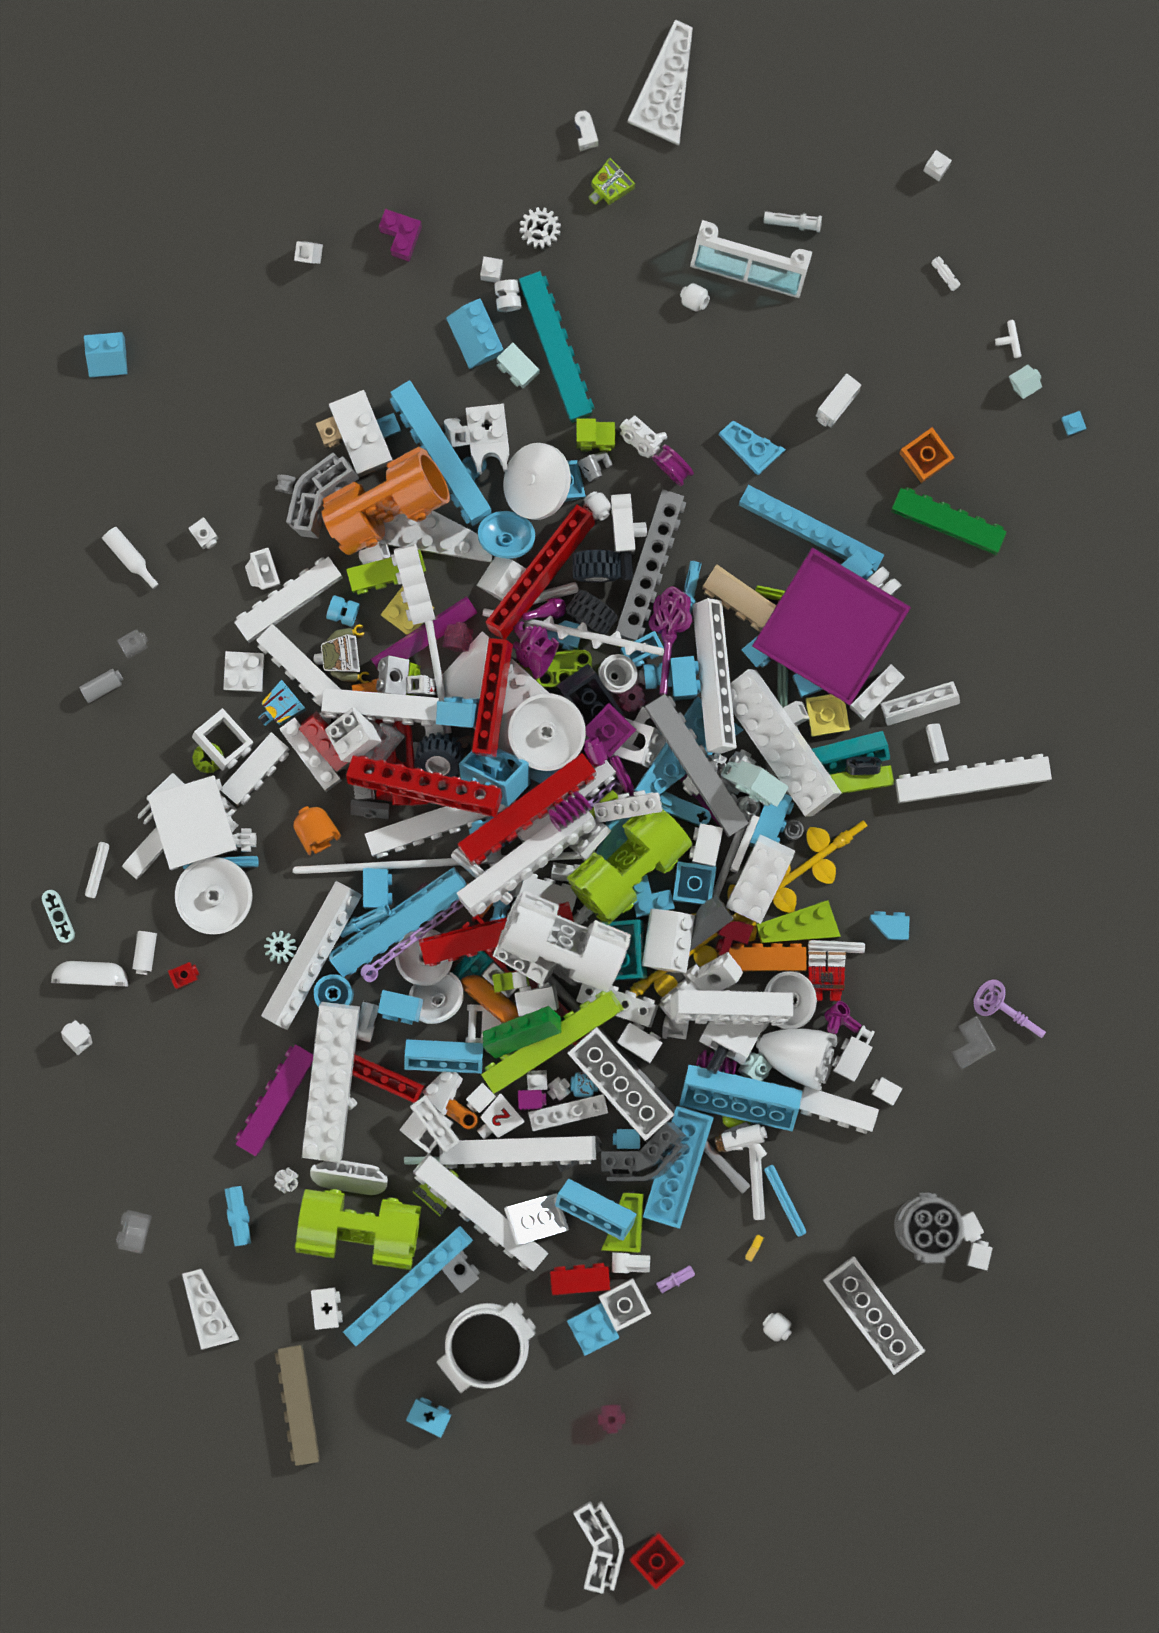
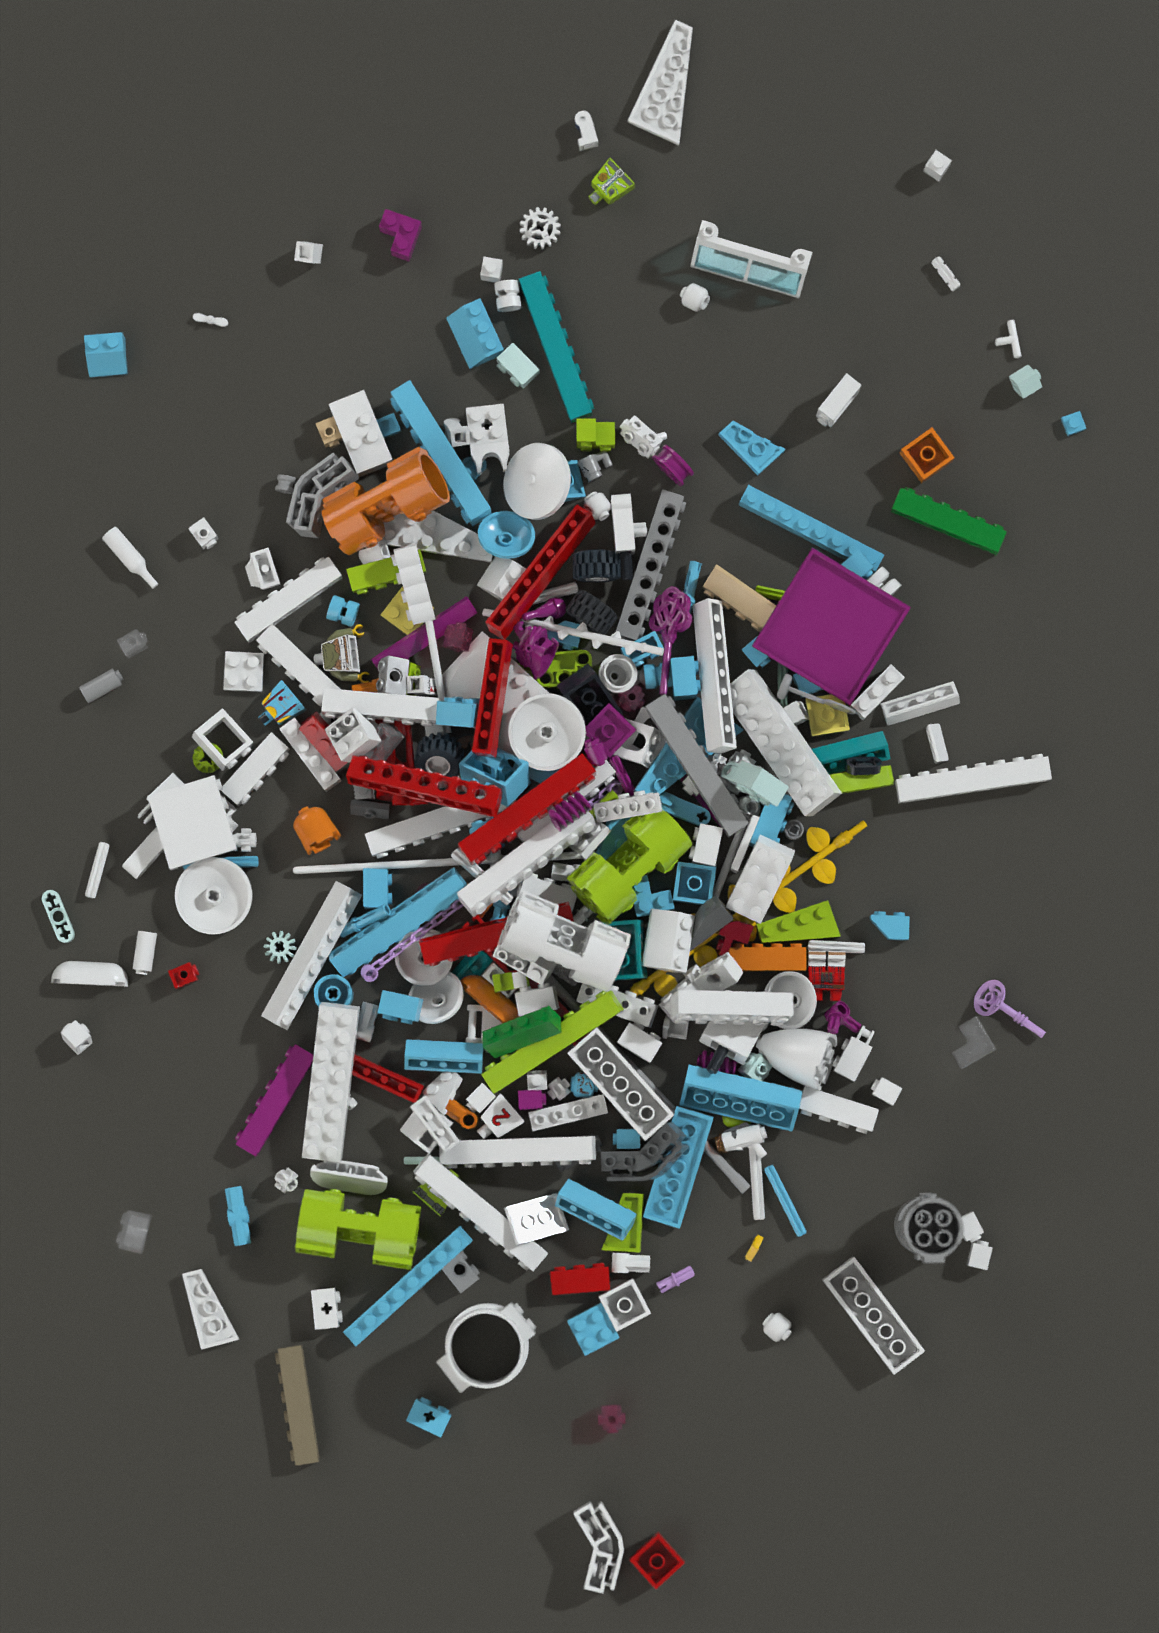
white pin [764,211,822,233] -> none
none -> white piece [193,313,228,327]
none -> light grey piece [777,673,856,715]

